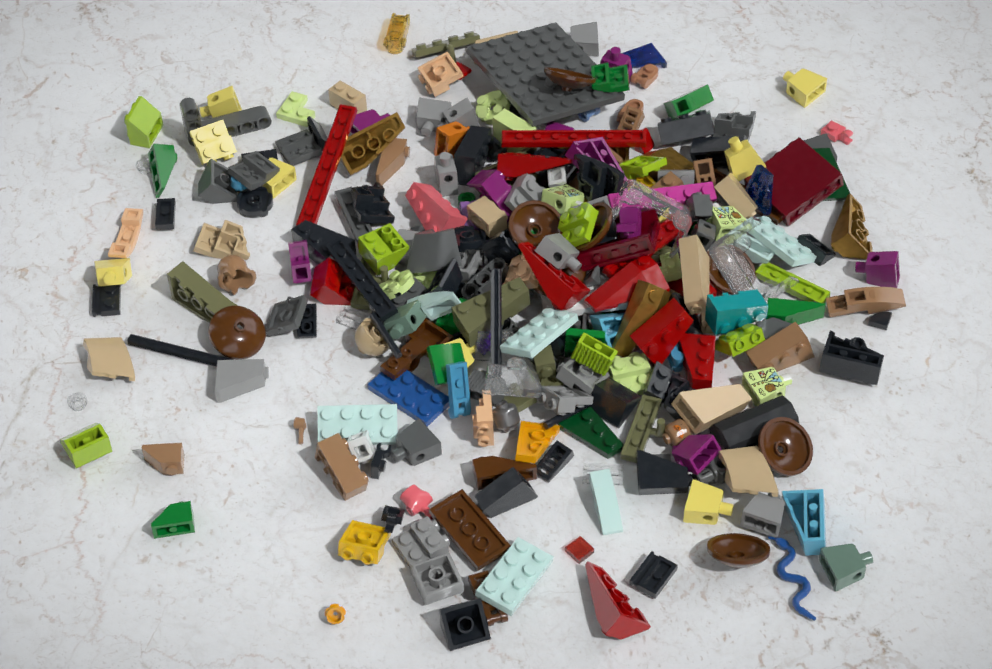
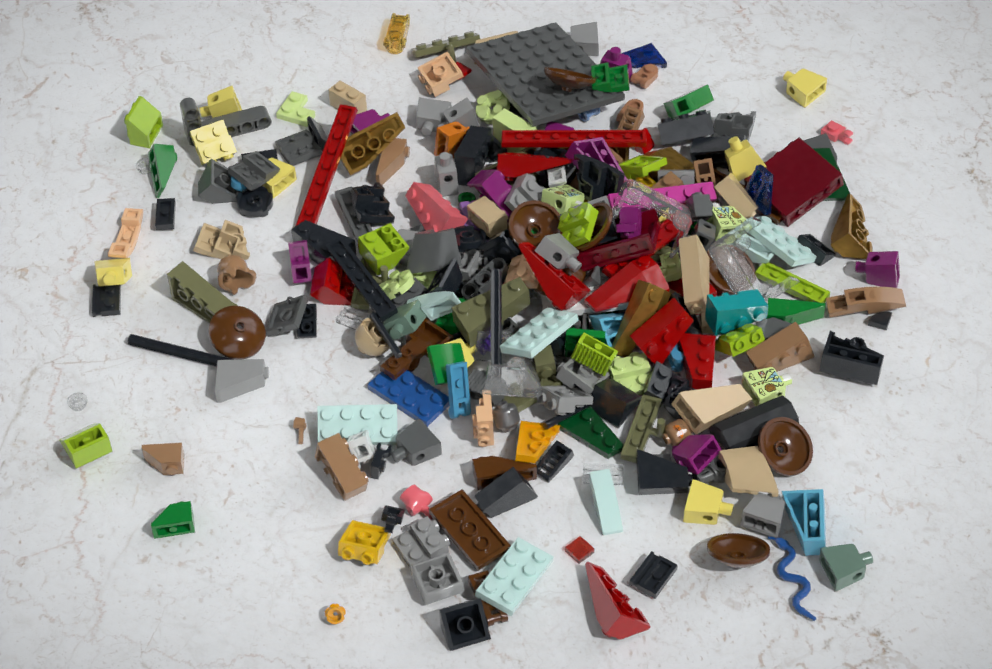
tan slope [83,337,135,381] -> none

